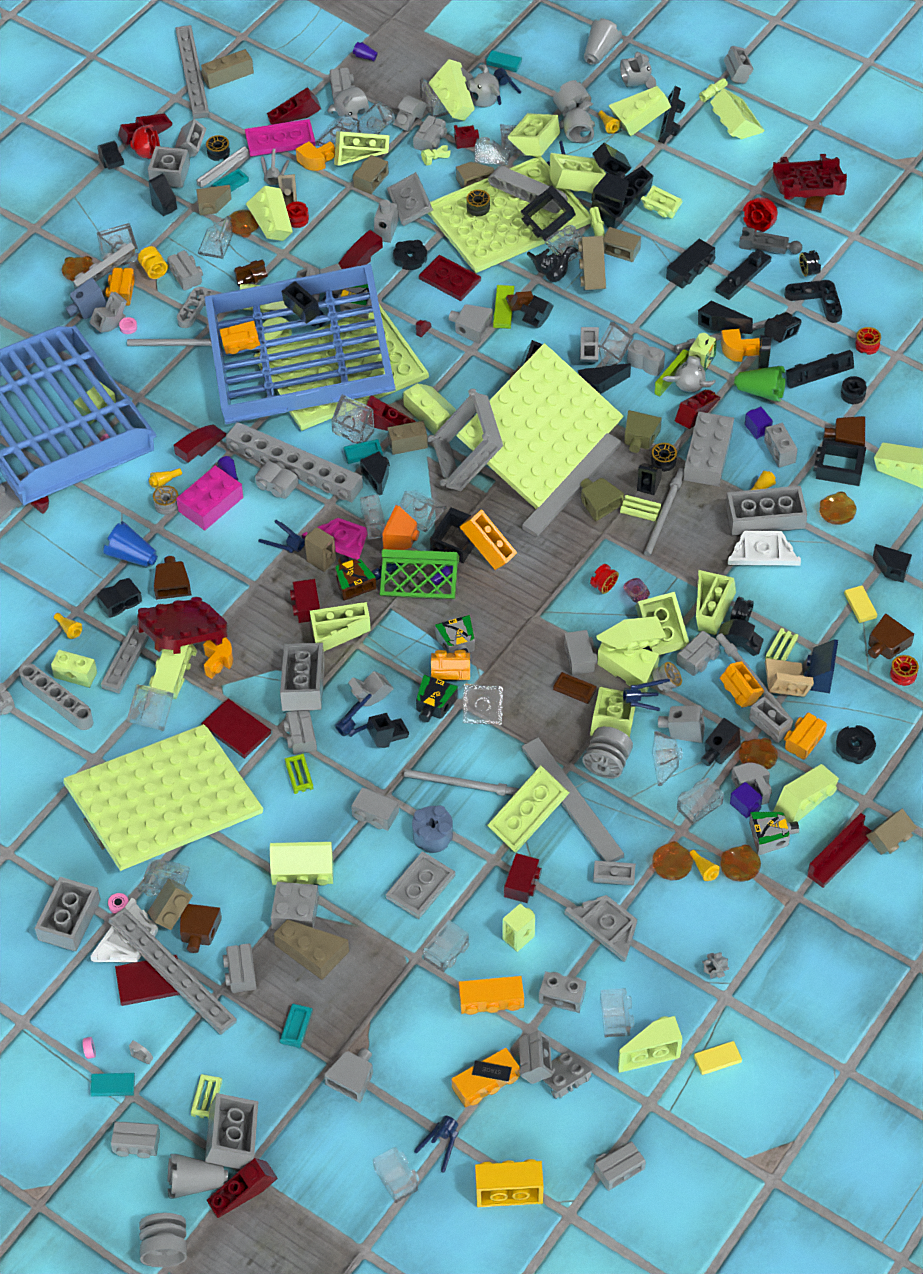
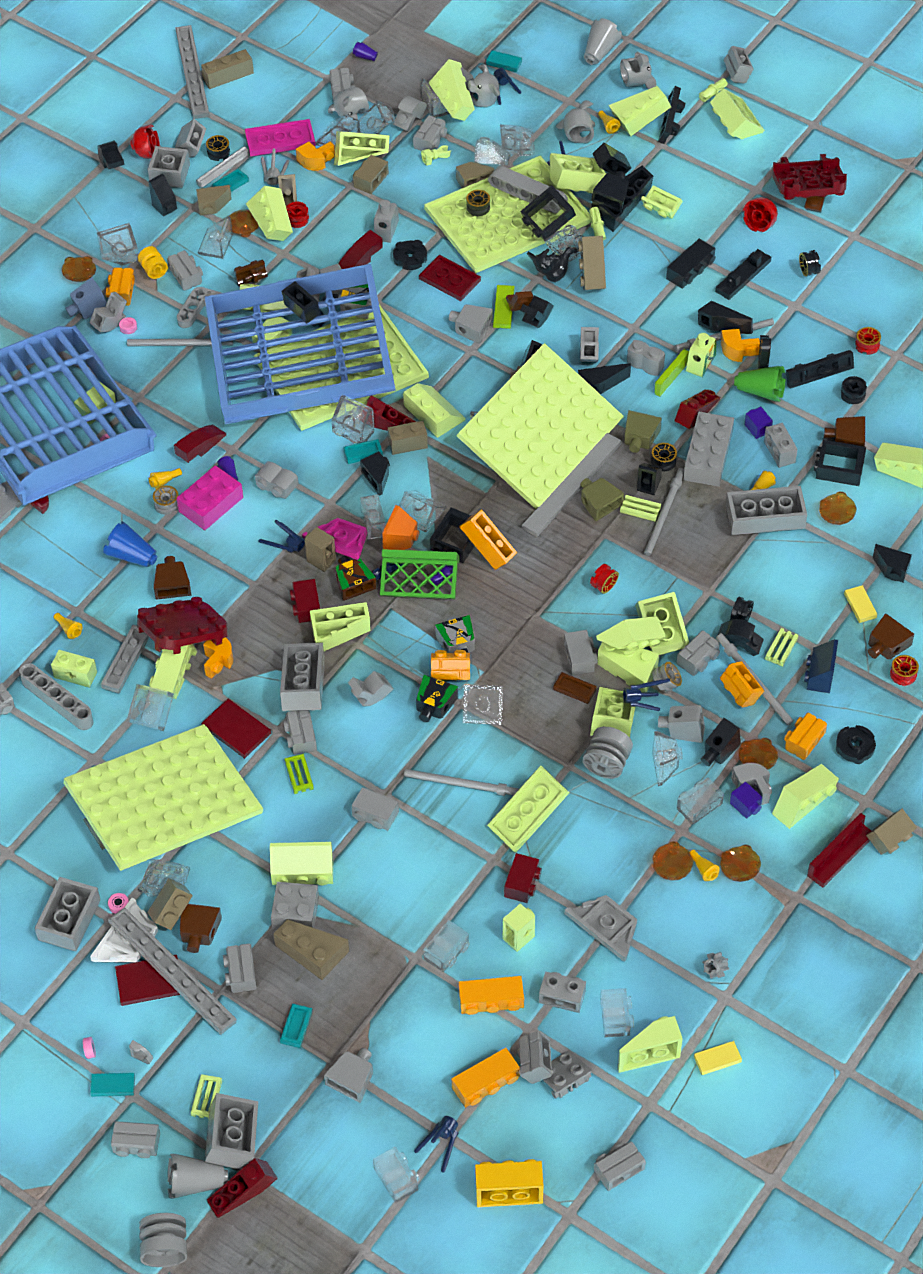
light grey plate [73,242,135,289] -> none
black brick [97,578,142,618] -> none
dark red slope [118,113,172,145] -> none
light orange brick [220,321,261,355] -> none
light grey brick [226,422,363,503] -> none
dark red slope [267,87,321,125] -> none
dark blue plant [335,694,372,737] -> none
black brick [367,713,409,748] -> none
light grey plate [386,851,455,919] -> none
light grey tile [387,172,433,226] -> none
sand blue brick [412,805,453,853] -> none
dark red tile [416,320,432,337] -> none
light grey window [427,389,503,491] -> none
dark red brick [454,125,479,149] -> none
black sticker [472,1060,512,1082] -> none
yellowish green slope [508,113,560,157] -> none
light grey tile [522,737,624,862] -> none
light grey brick [553,80,591,117] -> none
light grey plate [593,861,636,885] -> none
clear slope [598,322,633,366] -> none
dark tan brick [603,227,641,262] -> none
clear pink plate [623,578,650,603] -> none
light grey piece [663,356,716,392] -> none
yellowish green wedge [696,570,736,635] -> none
white wing [728,531,801,566] -> none
dark grey plate [739,227,802,254] -> none
light grey brick [749,696,793,743] -> none
torso [749,812,799,855] -> none
black brick [764,312,802,343] -> none
tan bracket [765,658,814,697] -> none
black beam [784,280,842,323] -> none

